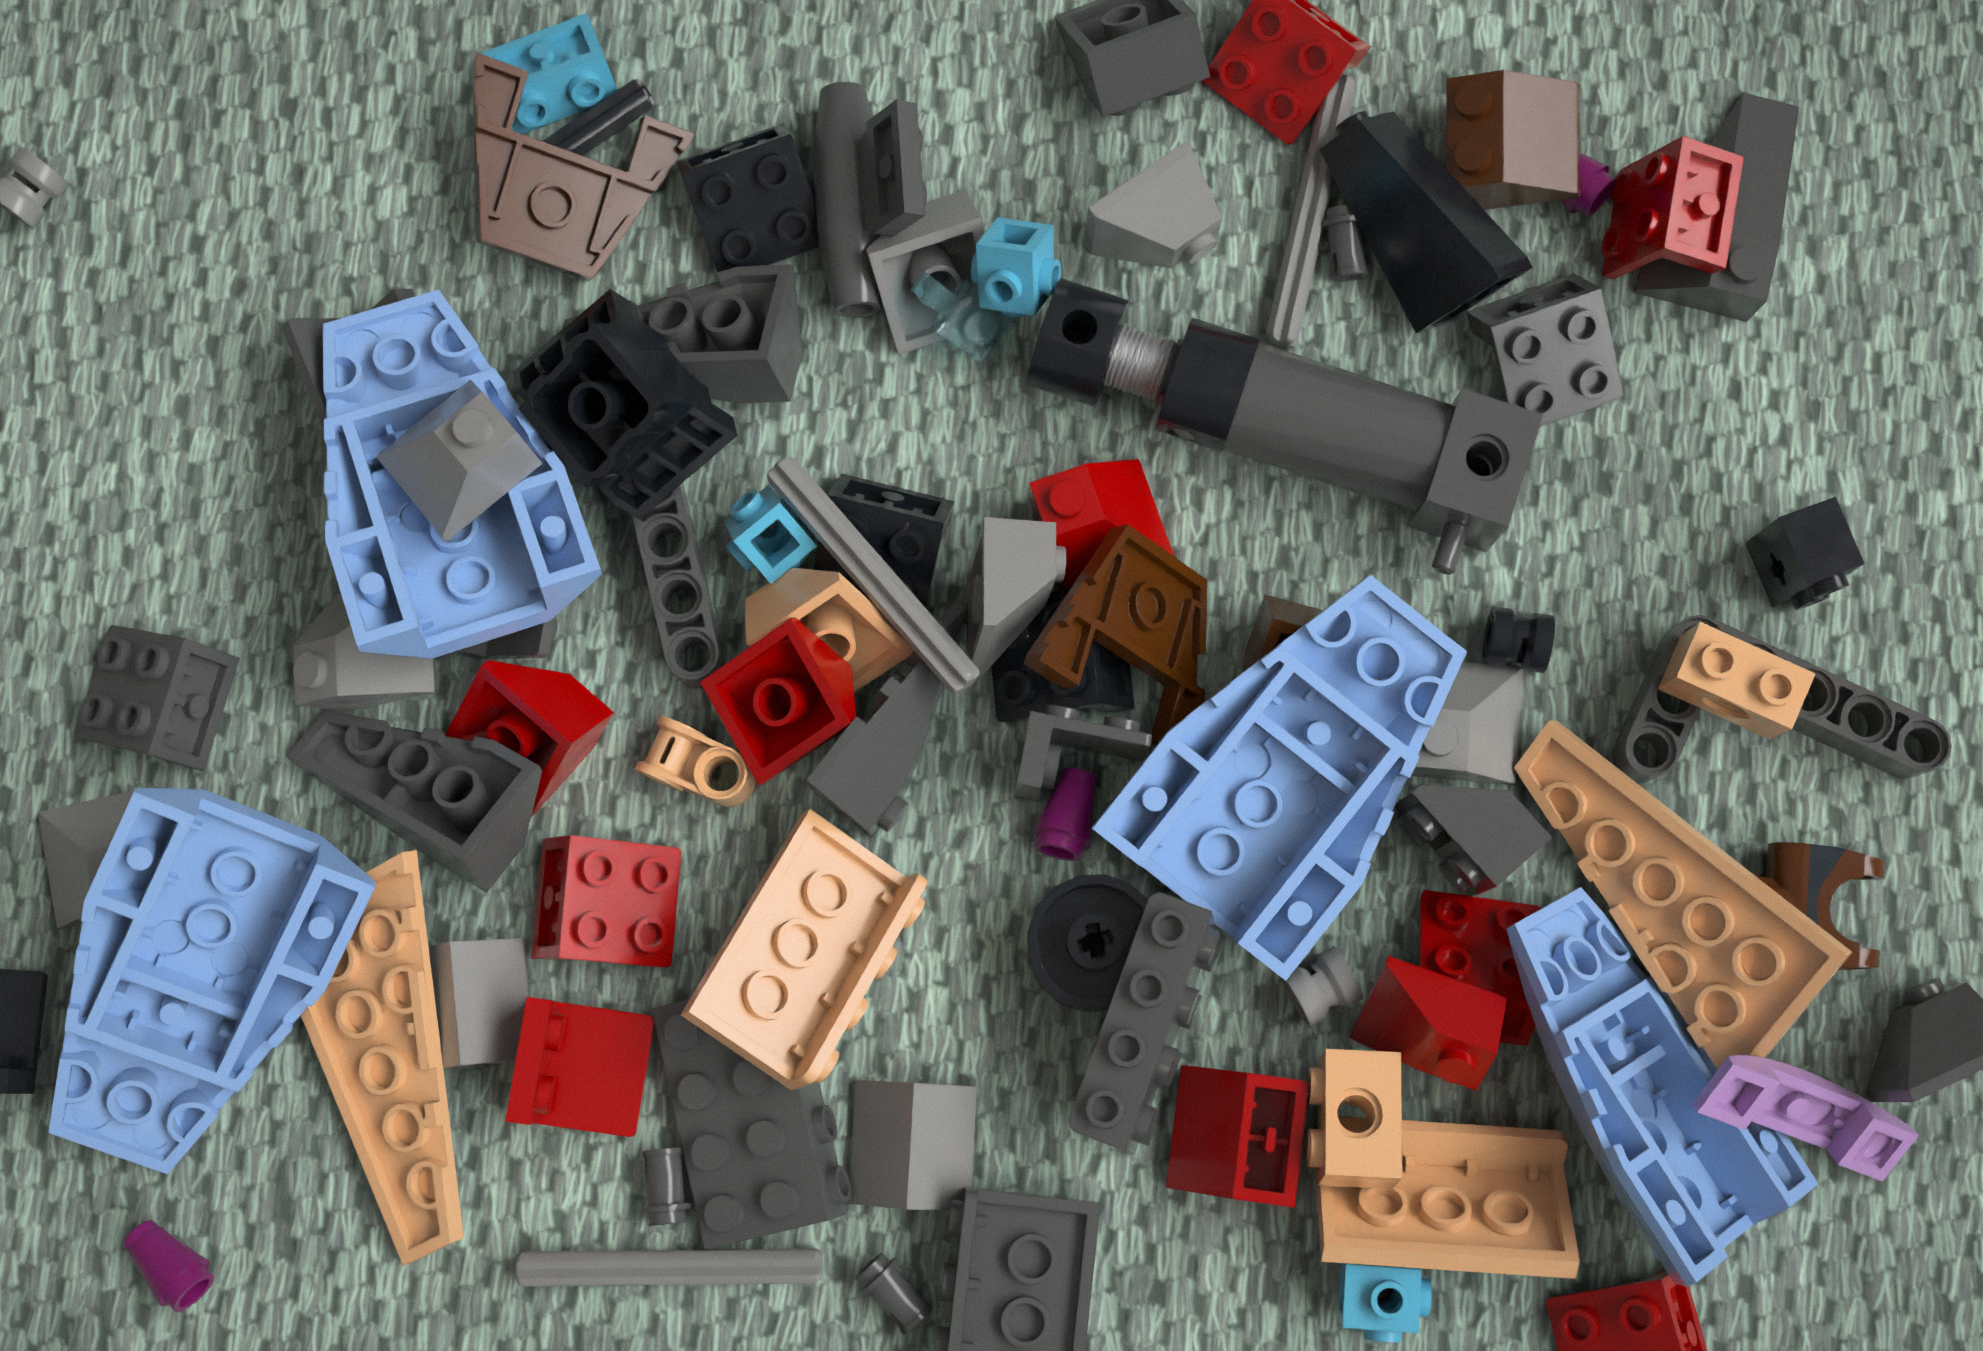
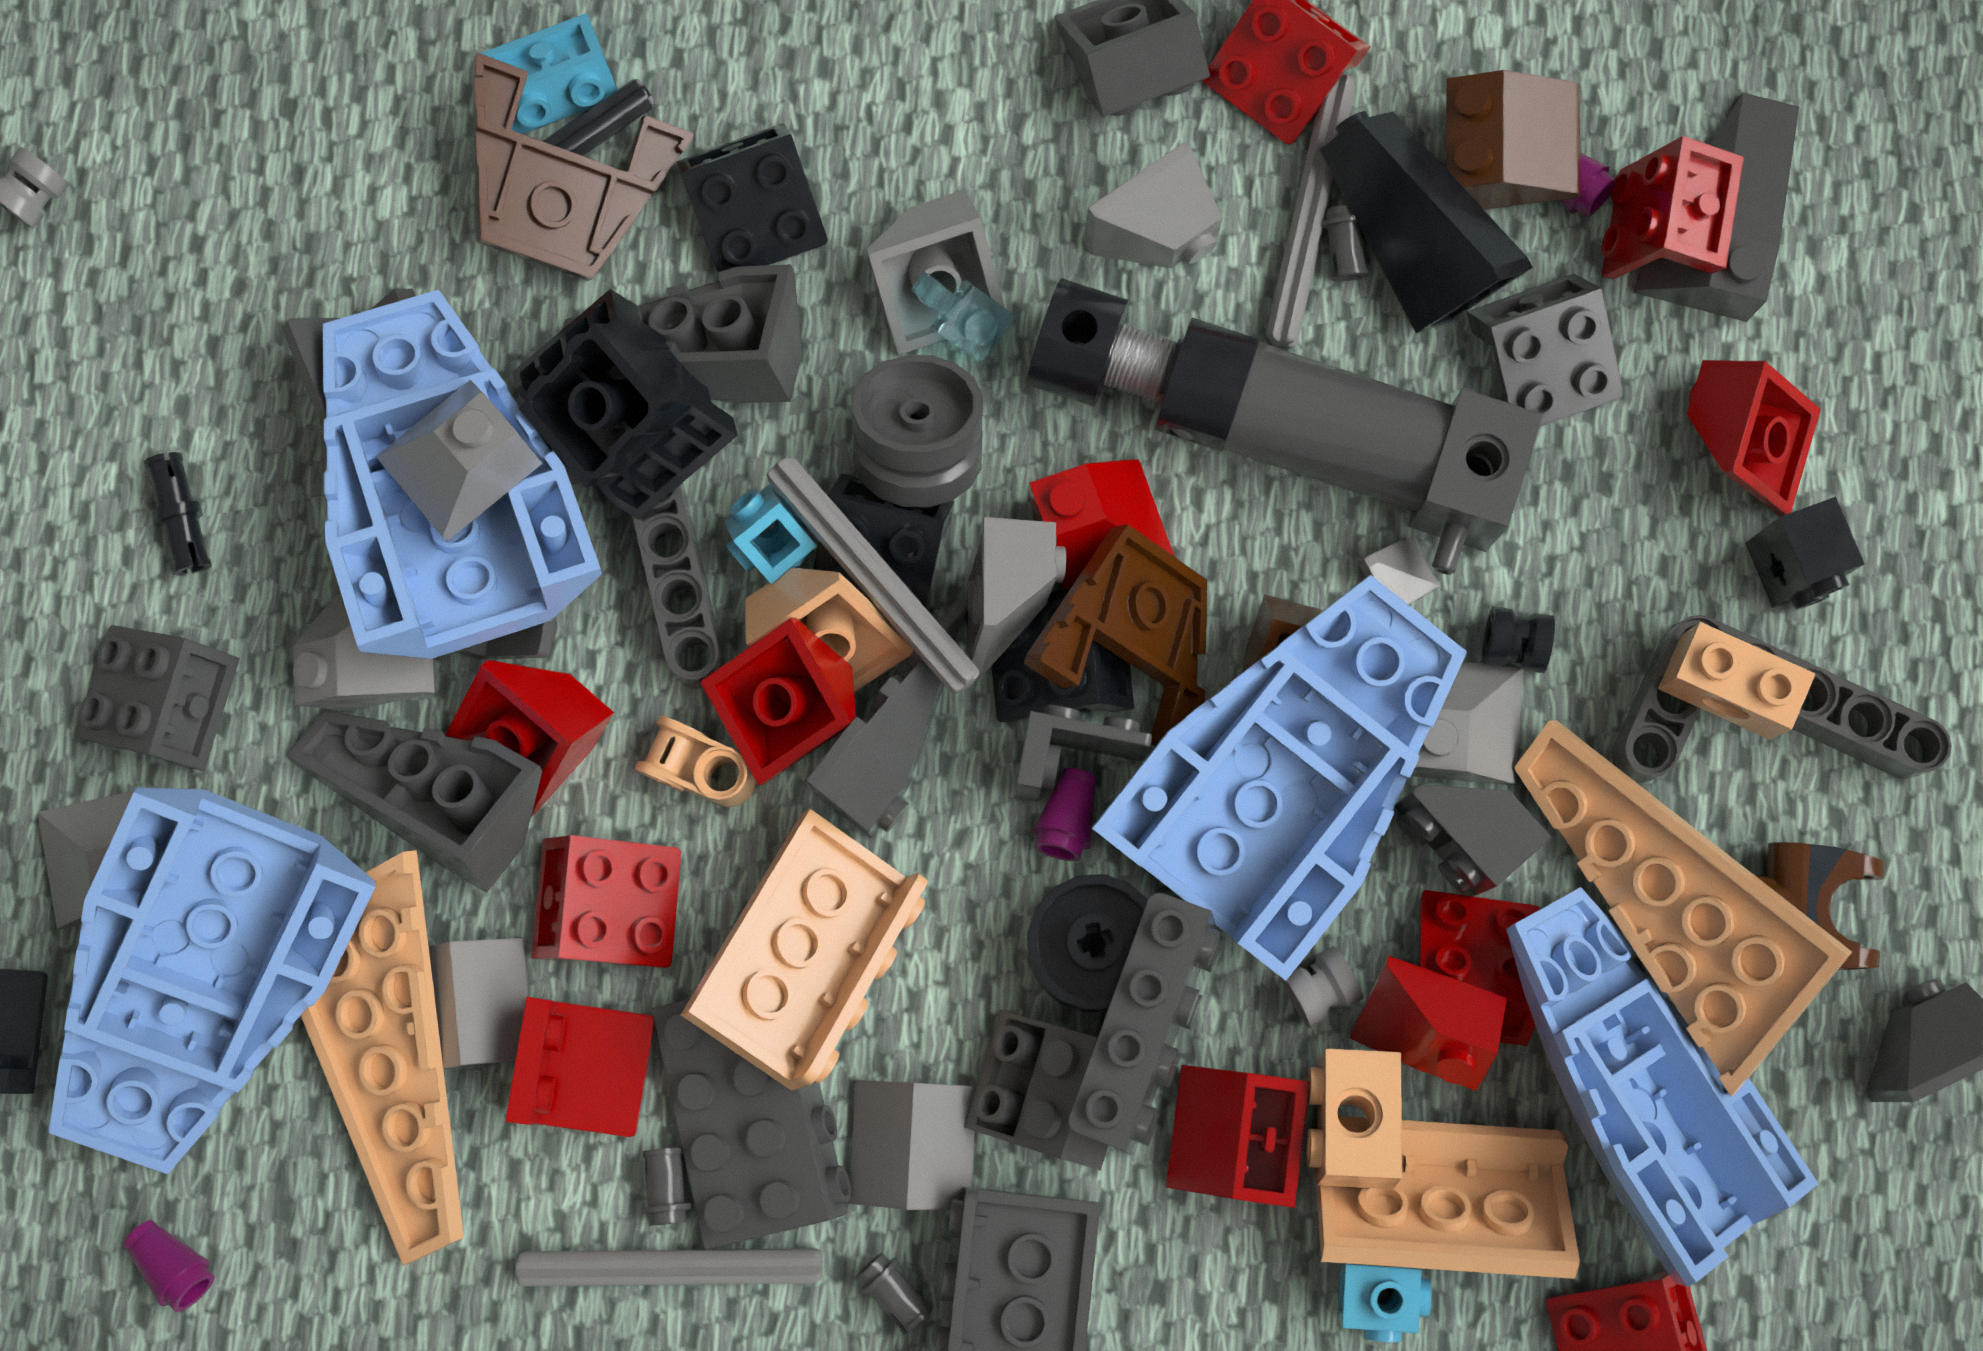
dark grey plate [813,82,927,318] -> none
medium azure brick [971,217,1061,317] -> none
lavender slope [1692,1055,1919,1182] -> none
none -> black pin [144,452,212,576]
none -> dark grey wheel [851,355,983,507]
none -> dark grey slope [964,1010,1108,1171]
none -> light grey slope [1358,536,1440,605]
none -> red slope [1687,360,1821,516]

